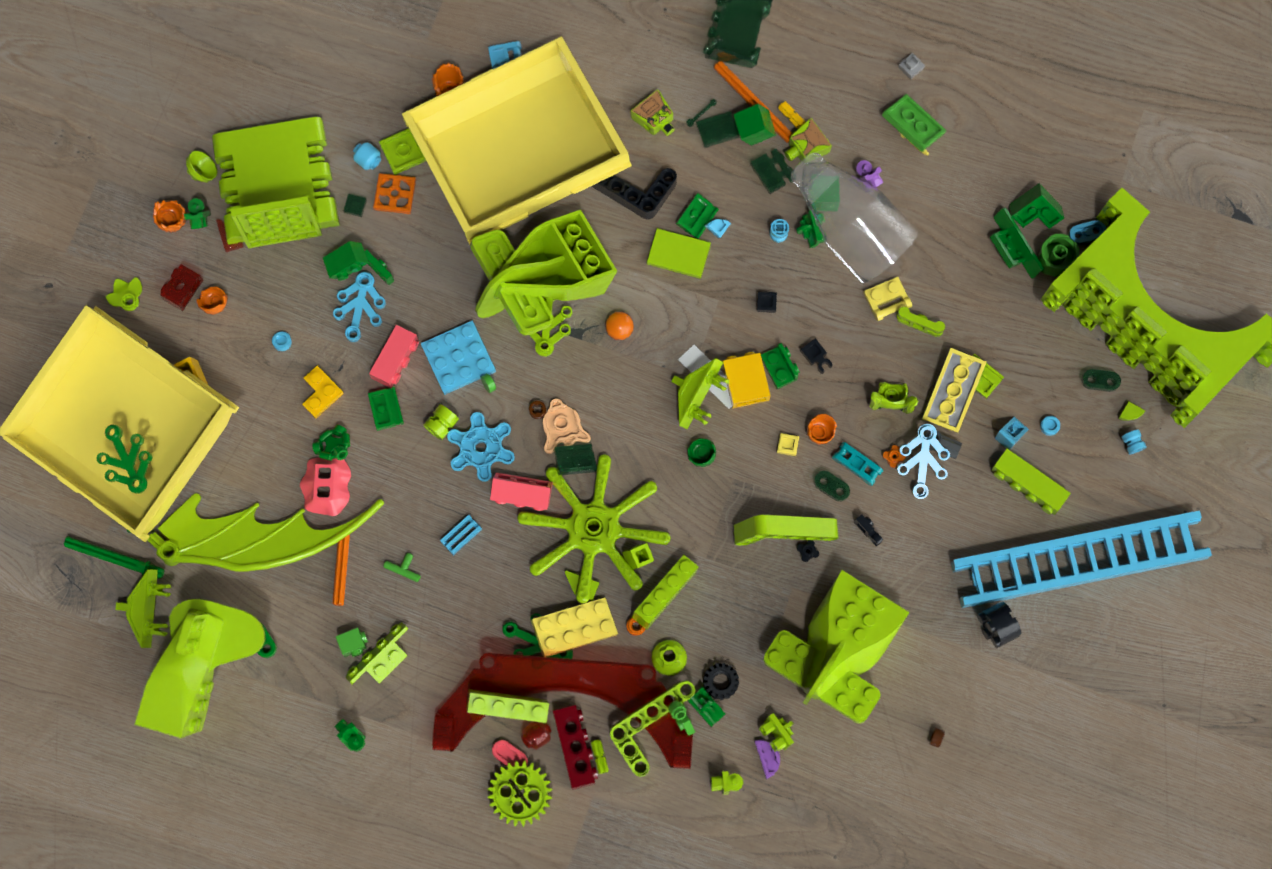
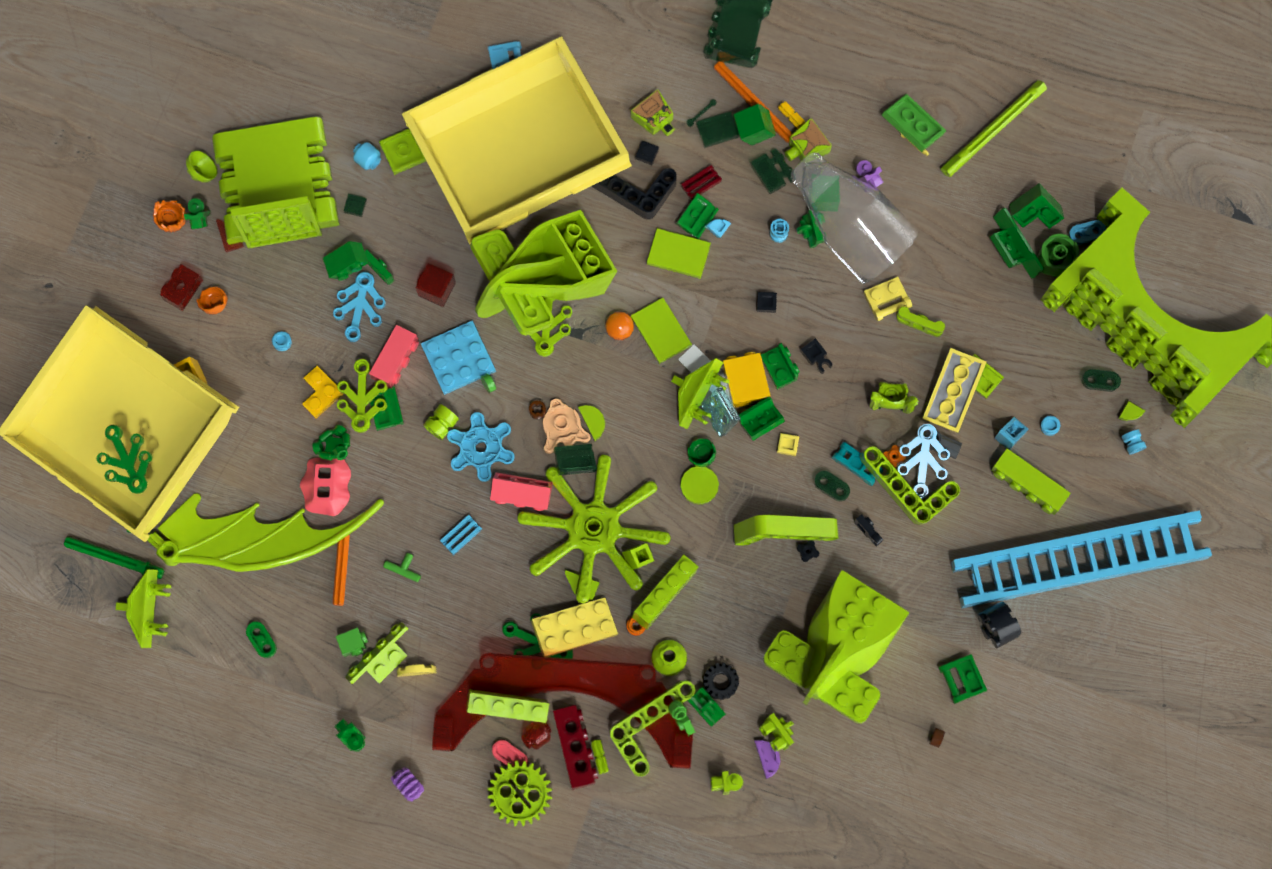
lime plate [106,277,142,311] -> none
lime brick [134,599,265,738] -> none
orange piece [373,173,416,214] -> none
orange hair [432,63,464,97] -> none
orange hair [807,414,837,445] -> none
light grey tile [898,53,925,79] -> none
none -> lime plant [337,359,388,433]
none -> medium lavender gear [391,767,424,802]
none -> light yellow tile [397,664,436,677]
none -> clear red head [415,263,456,308]
none -> lime tile [578,405,605,441]
none -> lime tile [631,298,692,364]
none -> black plate [635,141,659,165]
none -> lime tile [680,466,719,505]
none -> dark red tile [681,165,722,200]
none -> clear light blue plate [701,386,740,437]
none -> green bracket [738,397,785,441]
none -> lime beam [860,447,960,525]
none -> green plate [939,654,987,704]
none -> lime piece [941,80,1047,177]

